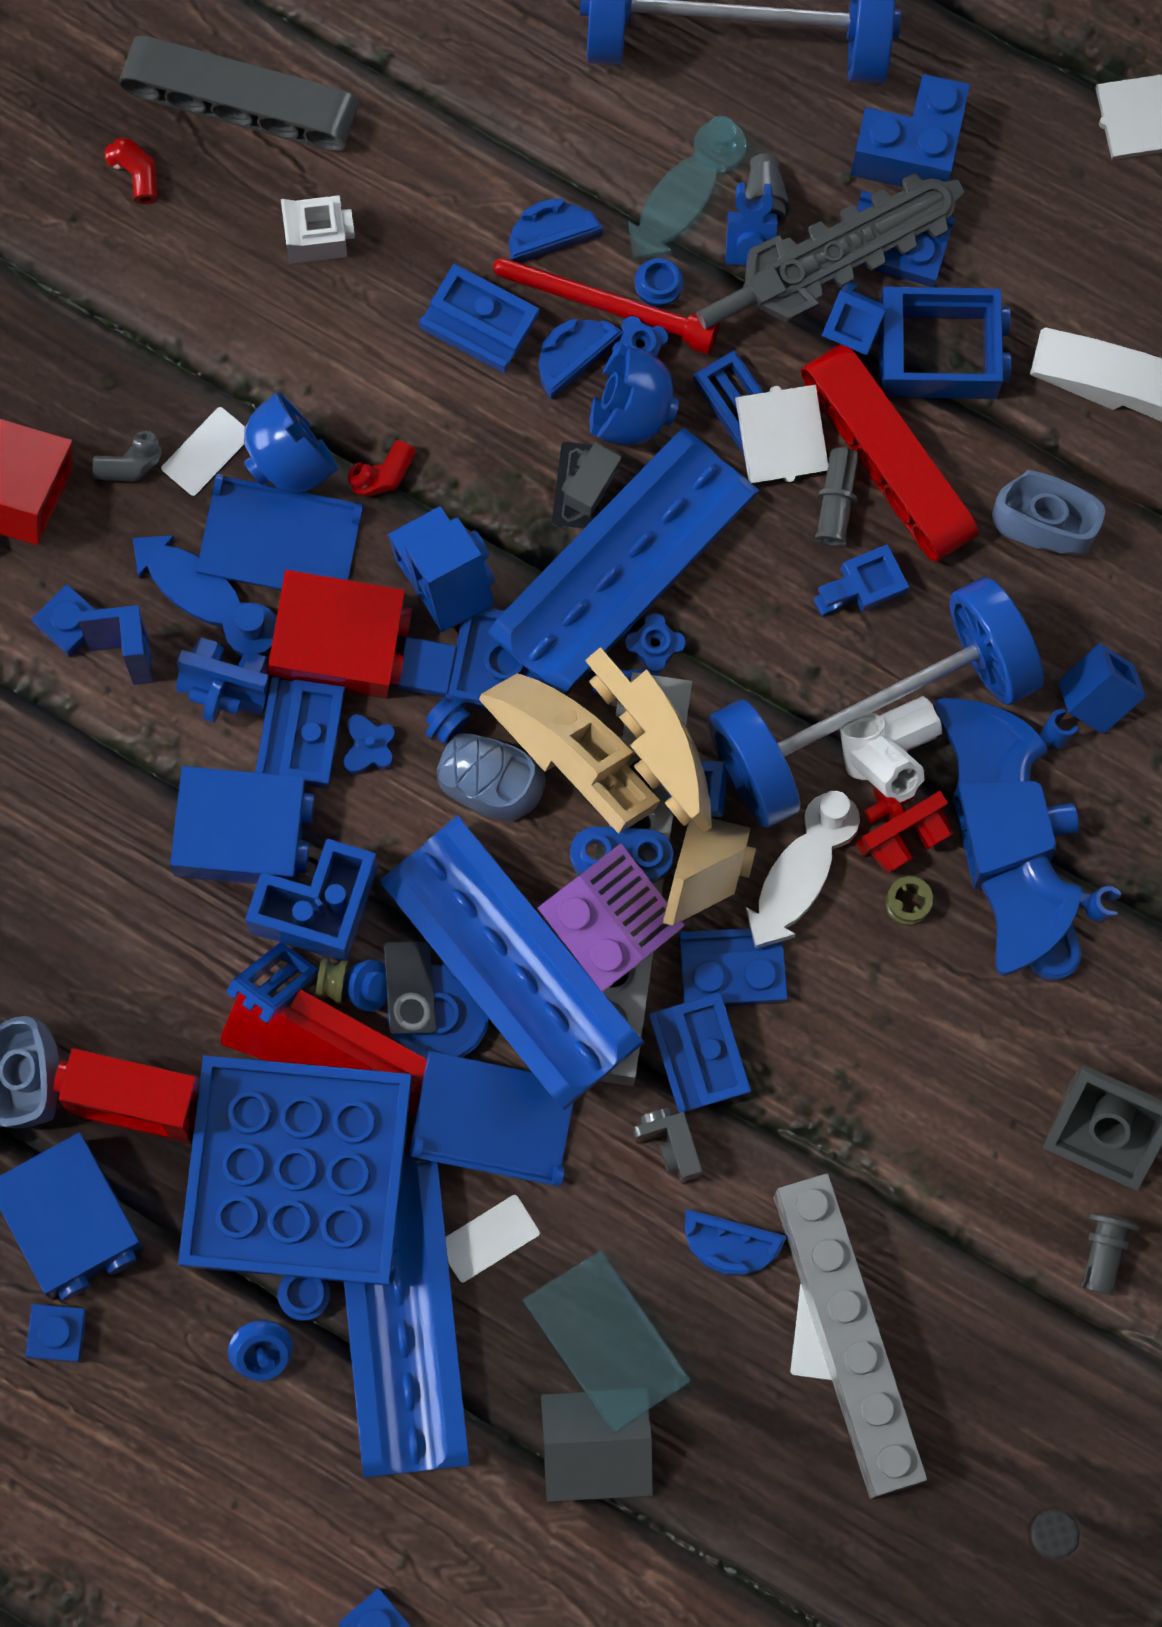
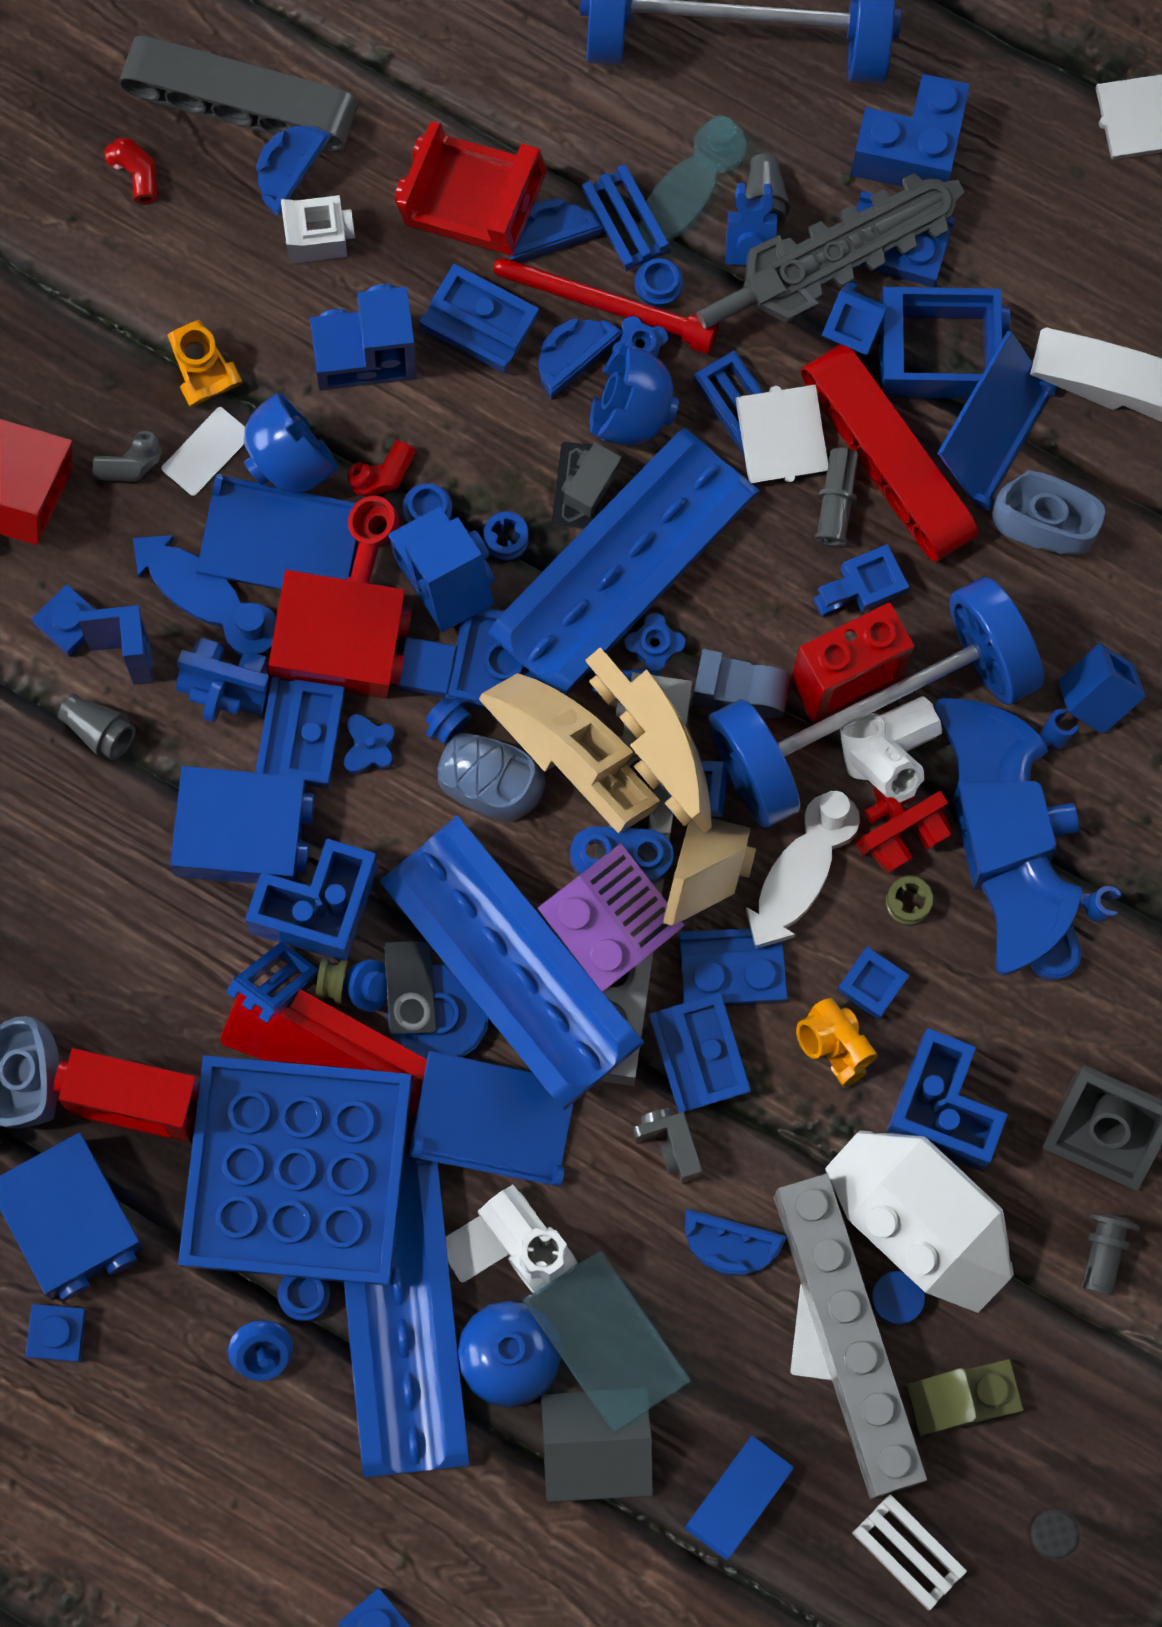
none -> dark grey cone [58,694,136,760]
none -> light orange plate [168,320,243,407]
none -> blue tile [256,126,333,216]
none -> blue brick [310,284,417,391]
none -> red bar [347,496,400,584]
none -> red panel [395,121,547,256]
none -> blue plate [403,483,452,523]
none -> blue cylinder [457,1300,562,1408]
none -> white piece [478,1184,578,1296]
none -> blue bush [484,511,528,562]
none -> blue tile [582,164,670,272]
none -> blue slope [684,1435,794,1561]
none -> sand blue leg [691,649,791,718]
none -> red window [790,602,914,724]
none -> light orange plate [796,998,878,1088]
none -> white wedge [825,1130,1014,1313]
none -> blue plate [836,946,909,1020]
none -> white tile [852,1494,967,1610]
none -> blue tile [871,1271,925,1326]
none -> blue brick [885,1028,1008,1172]
none -> olive slope [906,1359,1023,1437]
none -> blue piece [938,331,1059,511]

